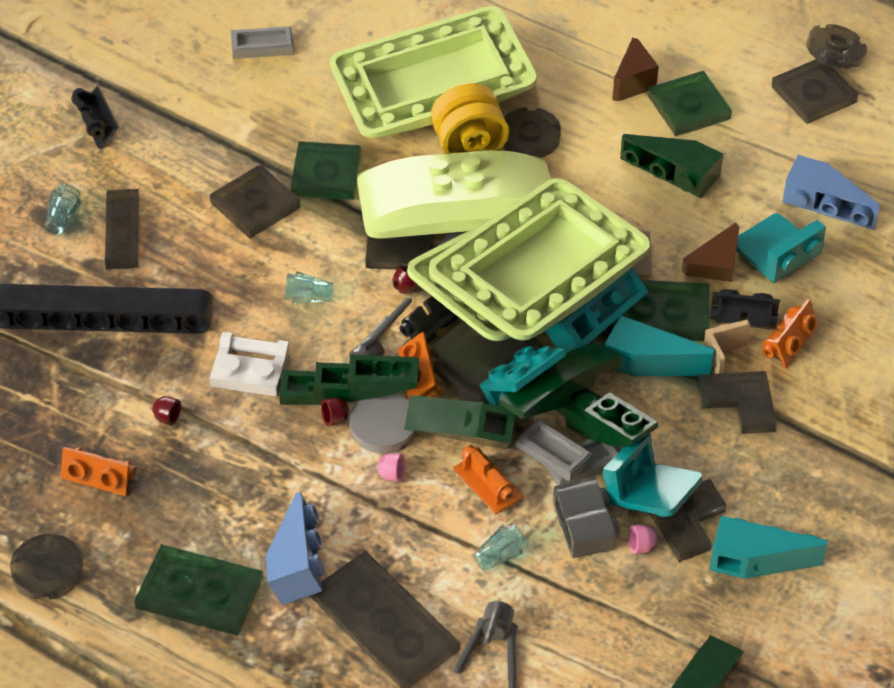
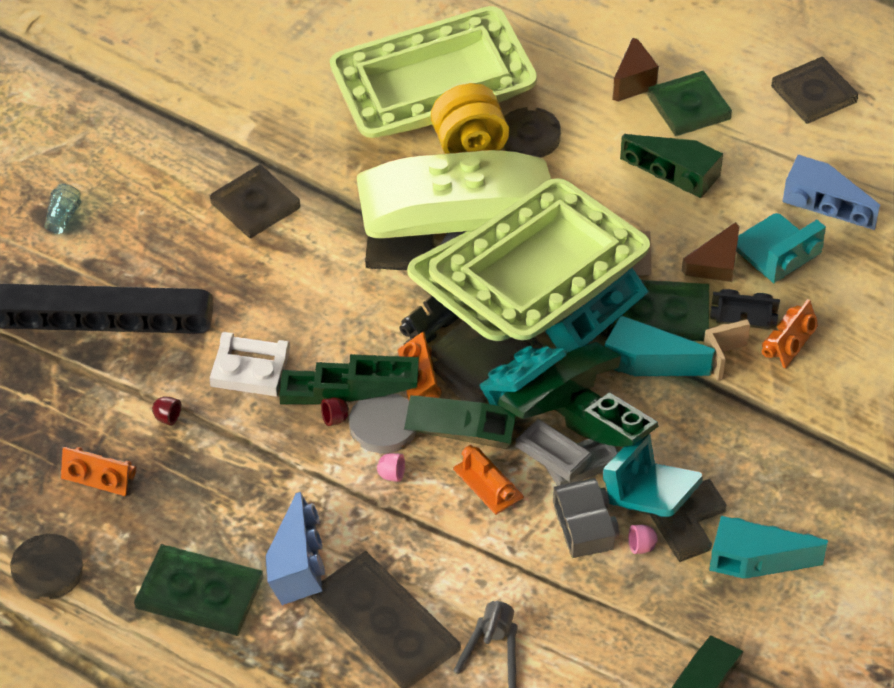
black hinge [71,86,119,149] -> none
clear smoke tile [105,189,140,270] -> none
light grey tile [231,26,294,59] -> none
clear light blue cone [284,271,333,304] -> none
clear green tile [290,141,361,200] -> none
dark grey plant [349,297,412,356] -> none
dark red hinge [392,265,418,294] -> none
clear light blue cone [473,522,528,572] -> none
clear smoke tile [698,371,777,434] -> none
clear smoke tile [806,24,867,69] -> none

